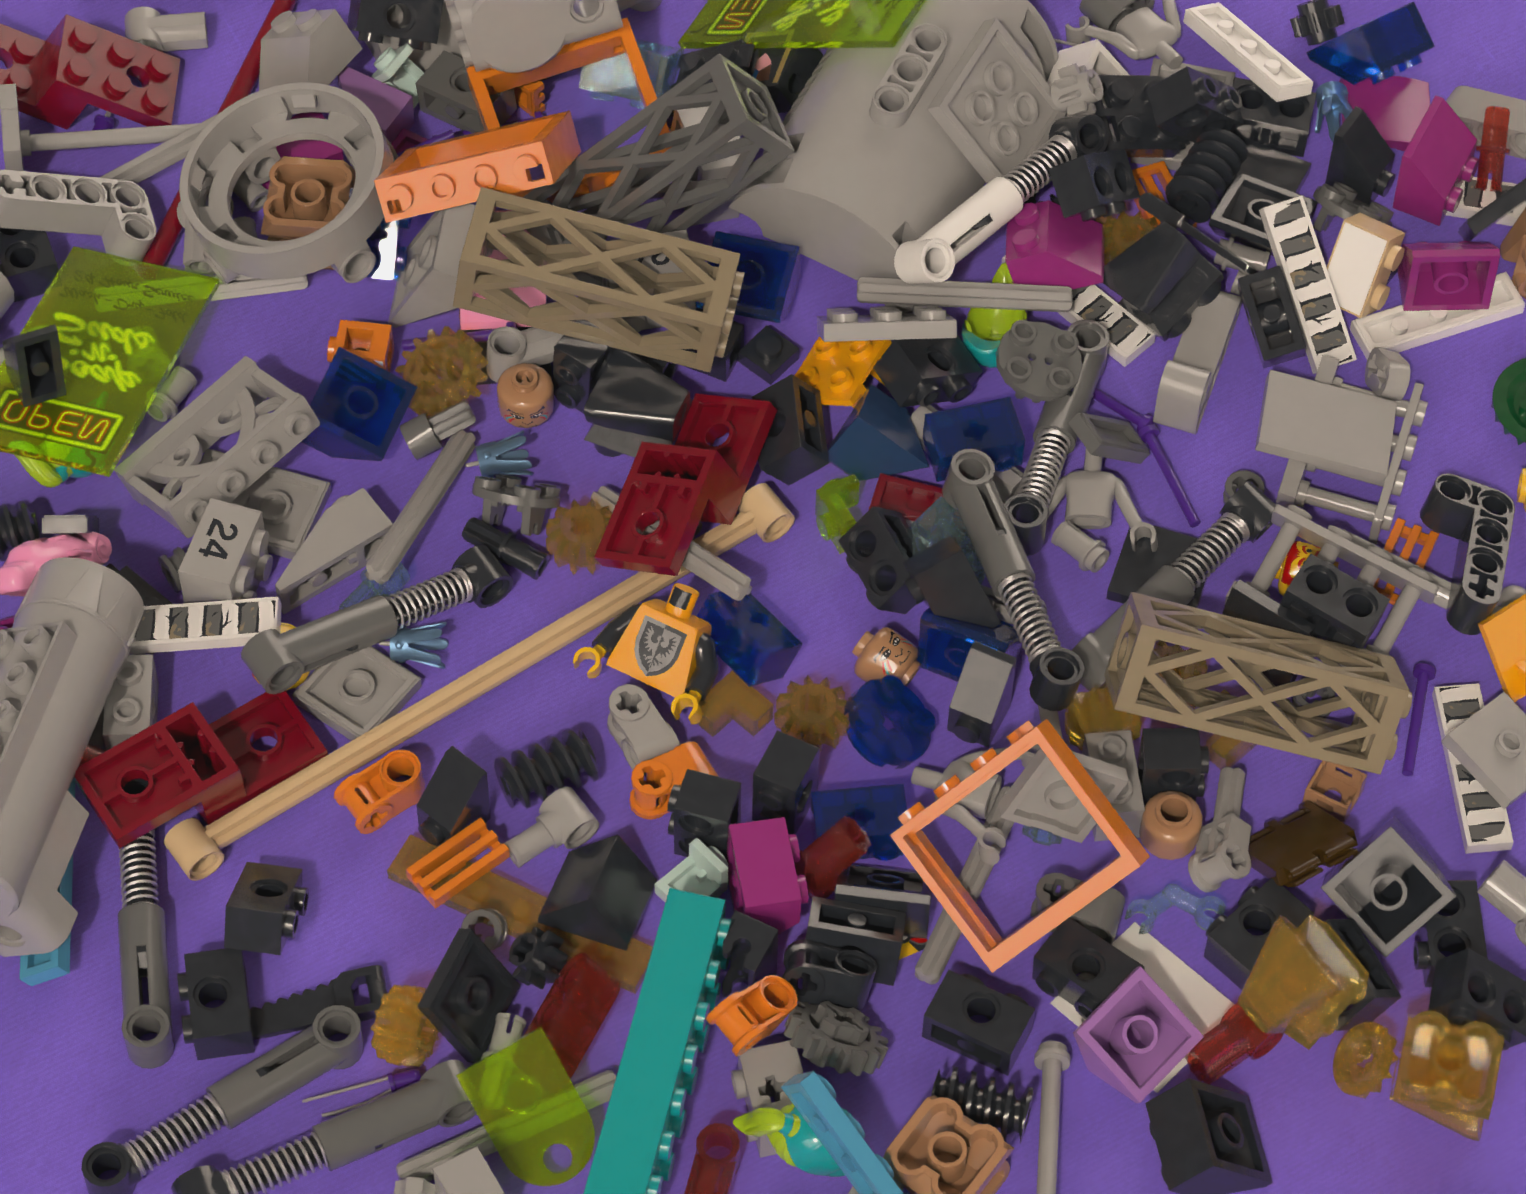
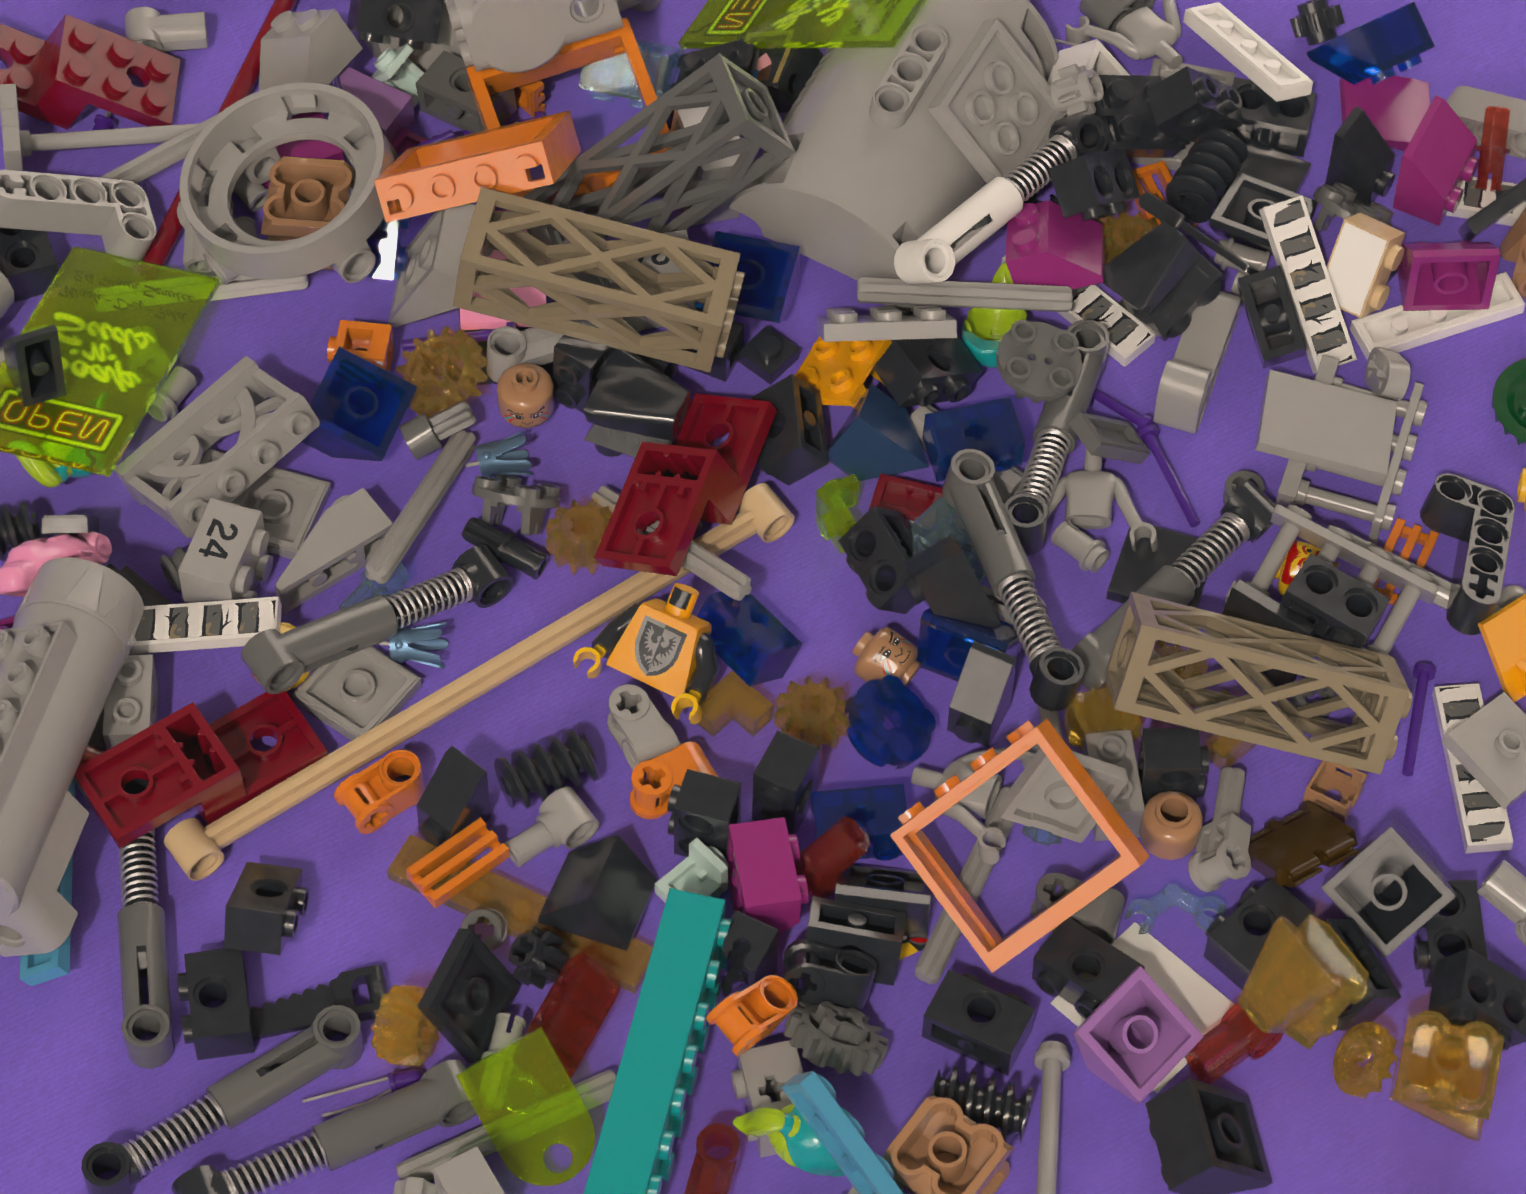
flat silver piece [1315,81,1352,142] -> none

